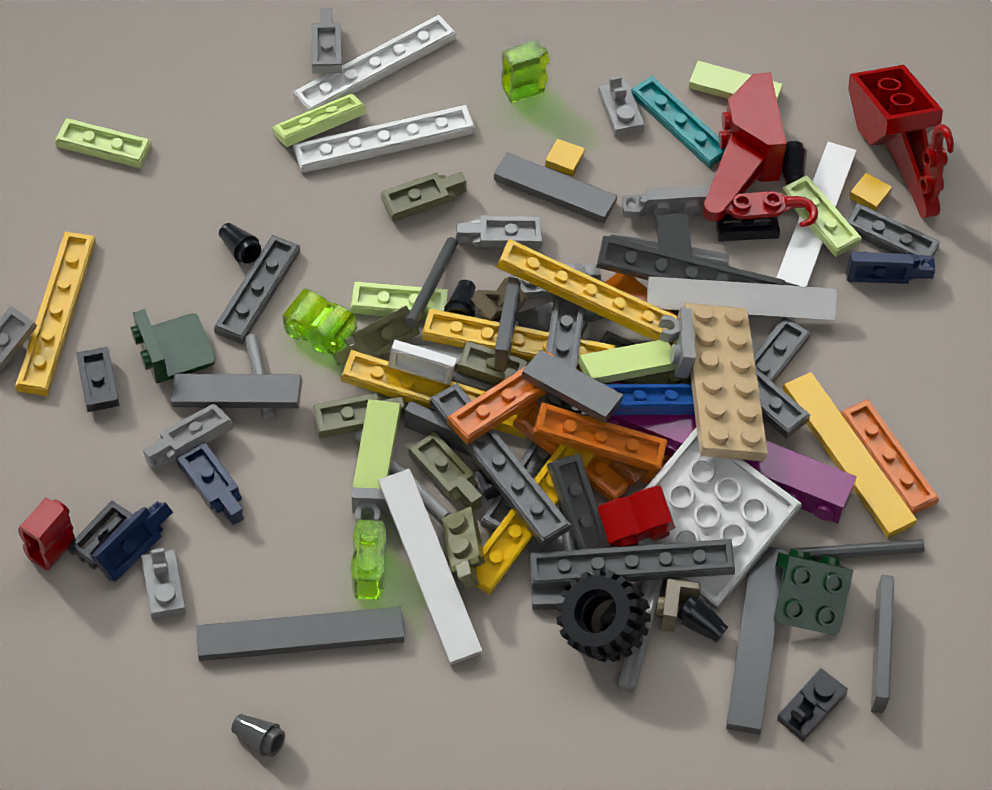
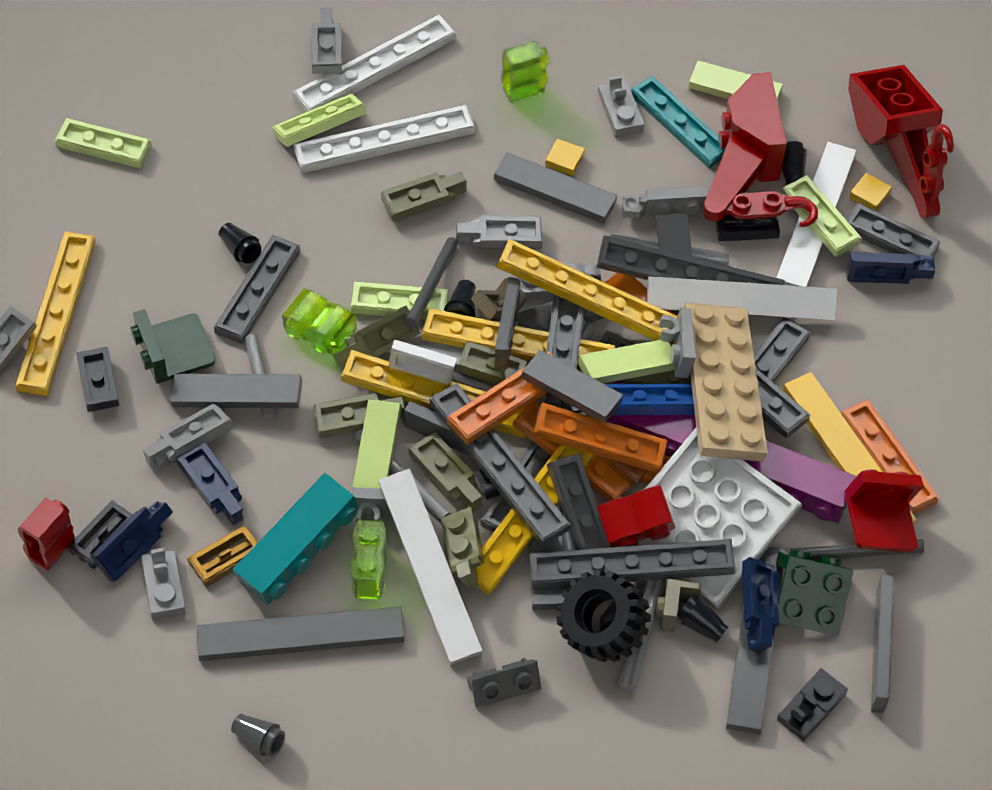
none -> pearl gold tile [187,525,258,587]
none -> teal brick [233,472,359,605]
none -> dark grey hinge [467,658,541,708]
none -> dark blue hinge [742,557,780,653]
none -> red bracket [844,469,924,553]

